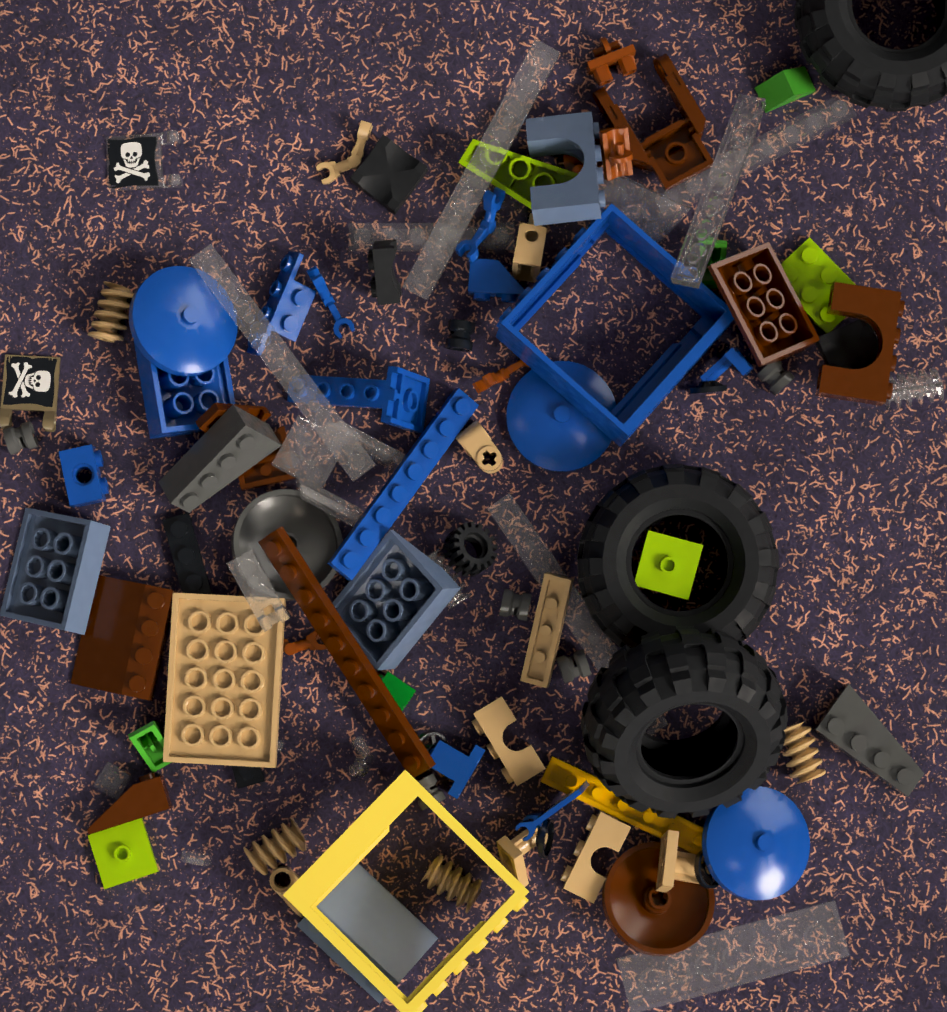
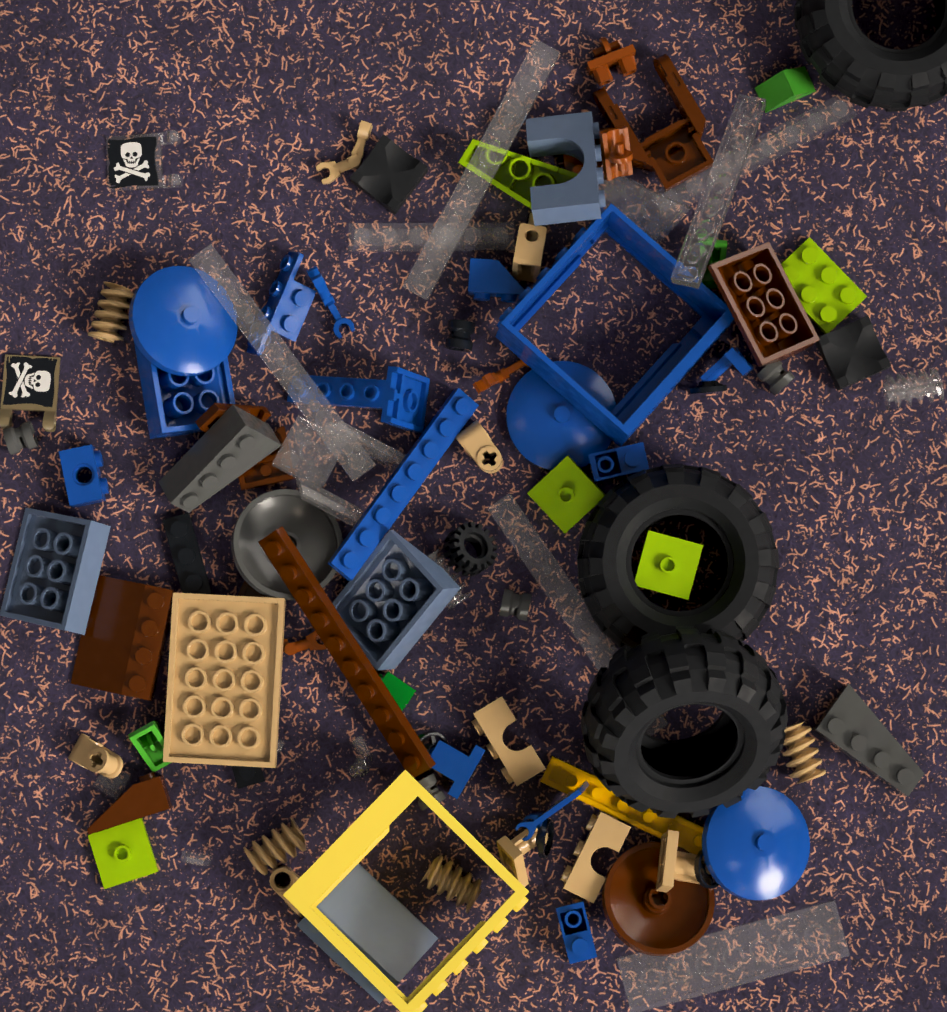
clear plate [227,549,290,632] -> none
black brick [368,239,402,305] -> none
blue piece [455,187,505,263] -> none
tan plate [520,572,574,688] -> none
dark grey wheel [556,649,591,684] -> none
reddish brown arch [815,282,905,406] -> none
none -> tan piece [68,733,123,779]
none -> lime plate [527,455,606,533]
none -> blue slope [556,901,597,964]
none -> blue slope [588,442,649,482]

